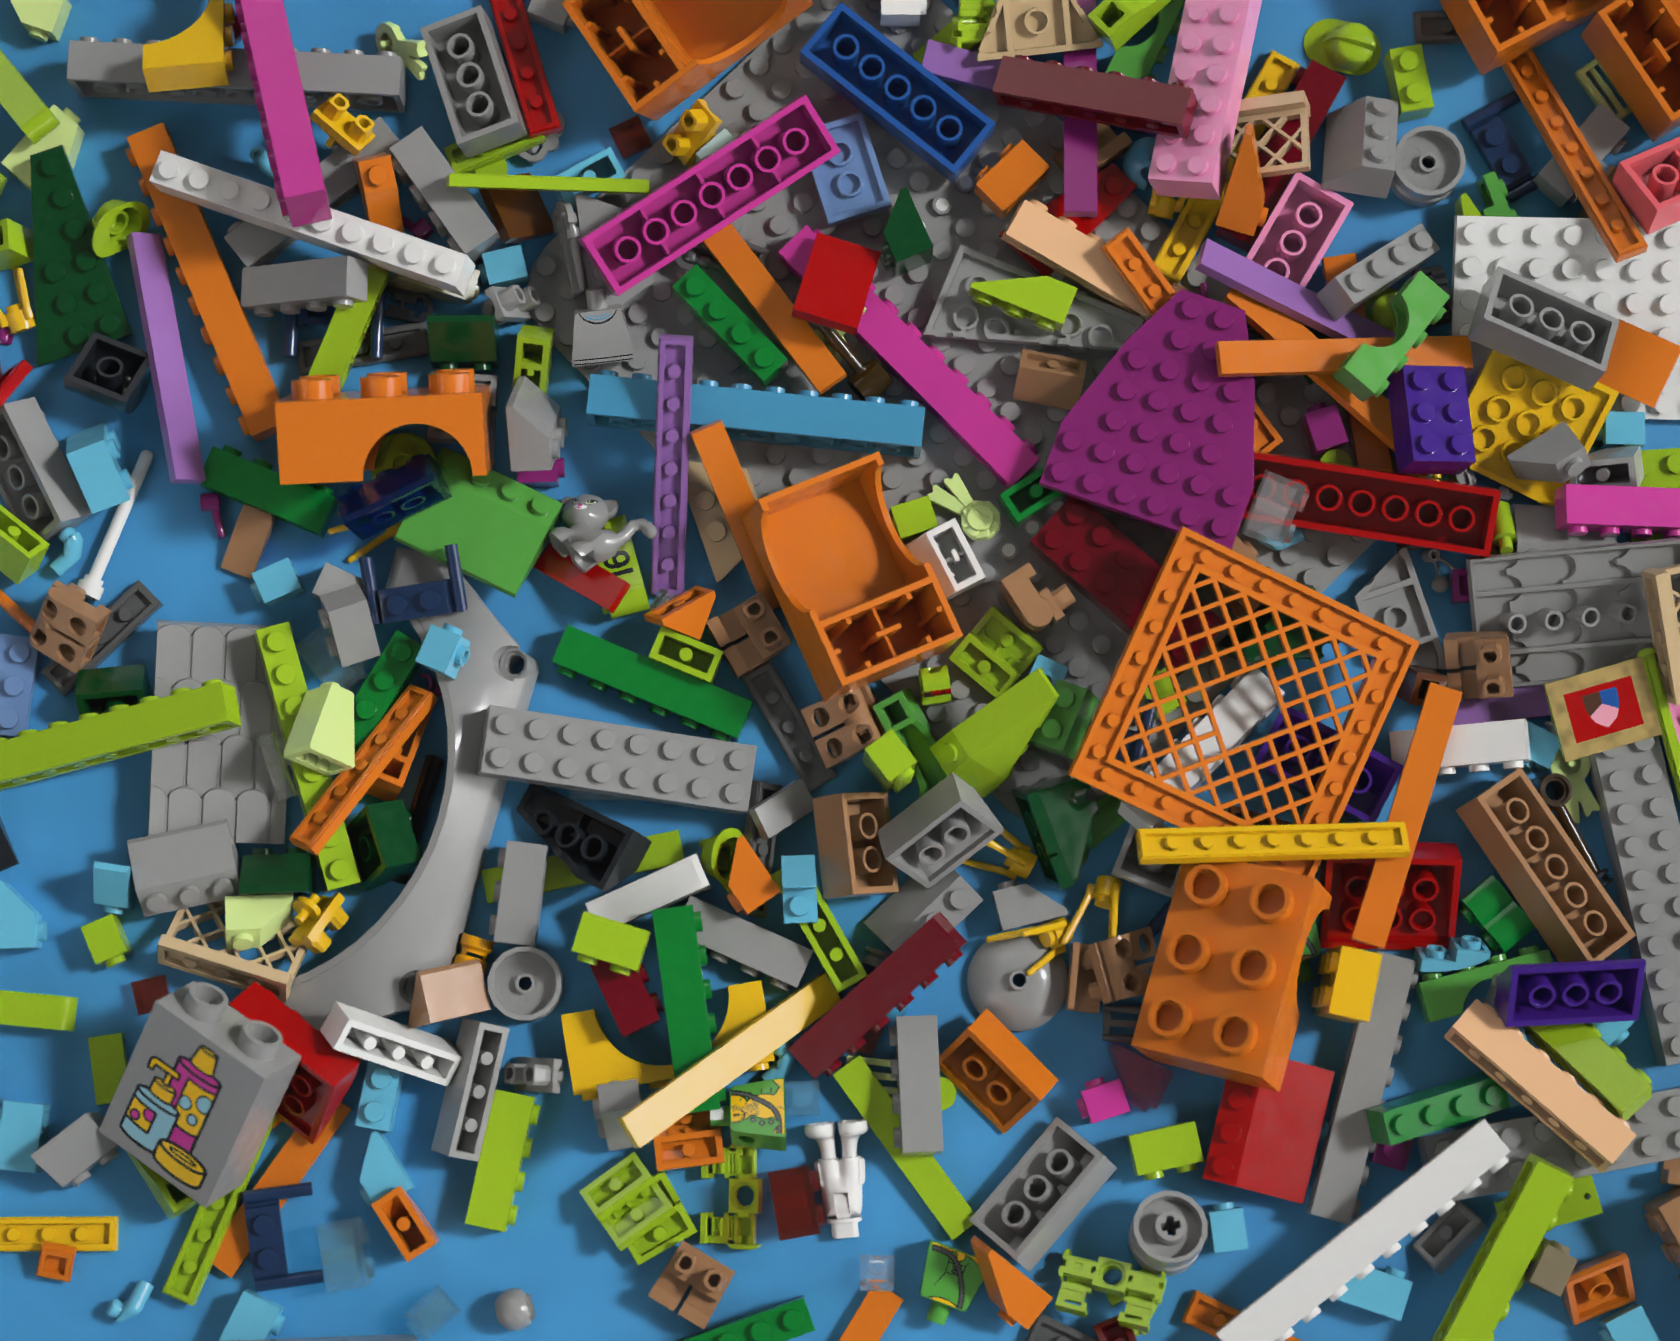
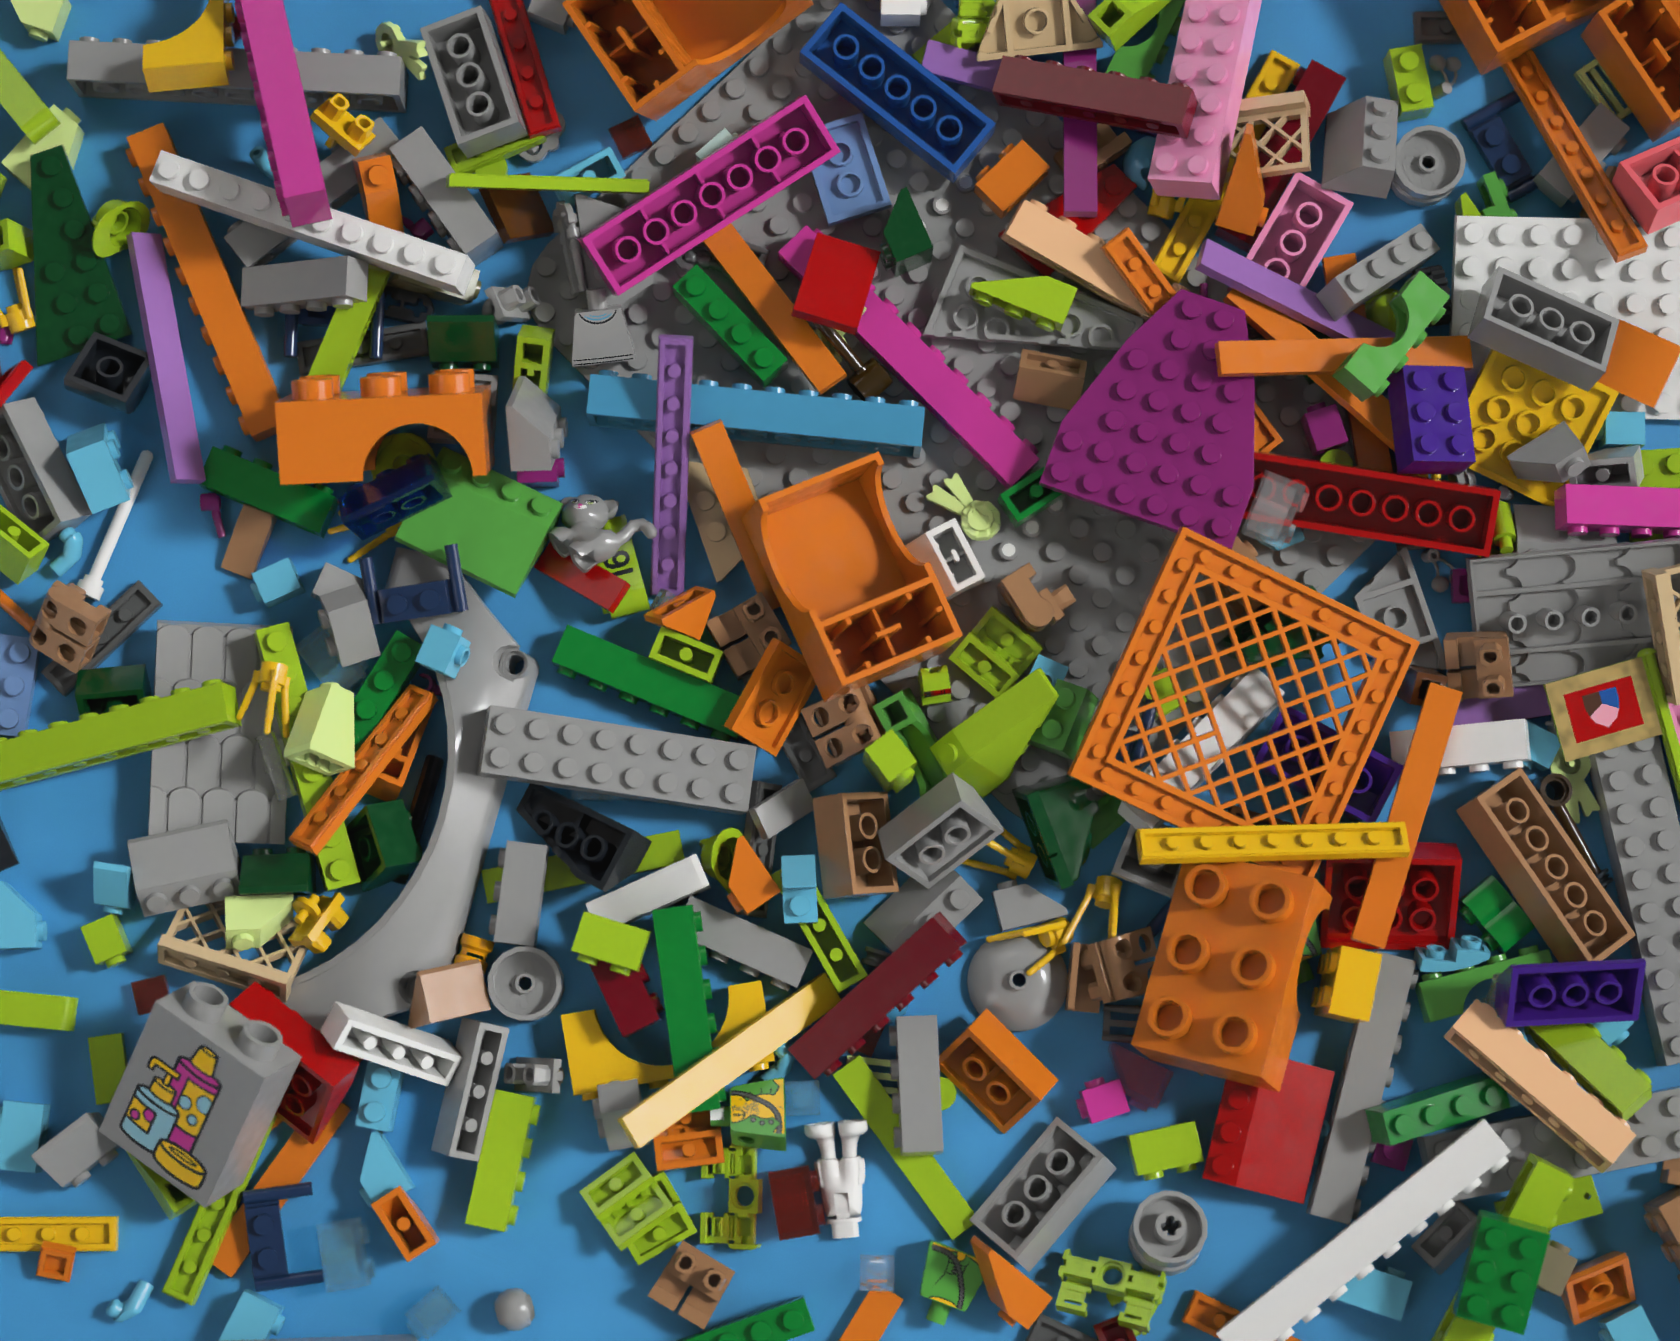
medium azure brick [478,244,530,287] -> none
yellow hips [662,99,722,166] -> none
lime brick [890,495,939,542] -> none
dark red brick [1028,496,1225,678] -> none
medium azure brick [1205,1201,1249,1253] -> none
lime piece [1304,19,1381,75] -> none
none -> yellow plant [236,661,291,738]
none -> orange plate [724,638,816,757]
none -> light grey piece [1429,55,1461,99]
none -> green brick [1453,1209,1551,1335]

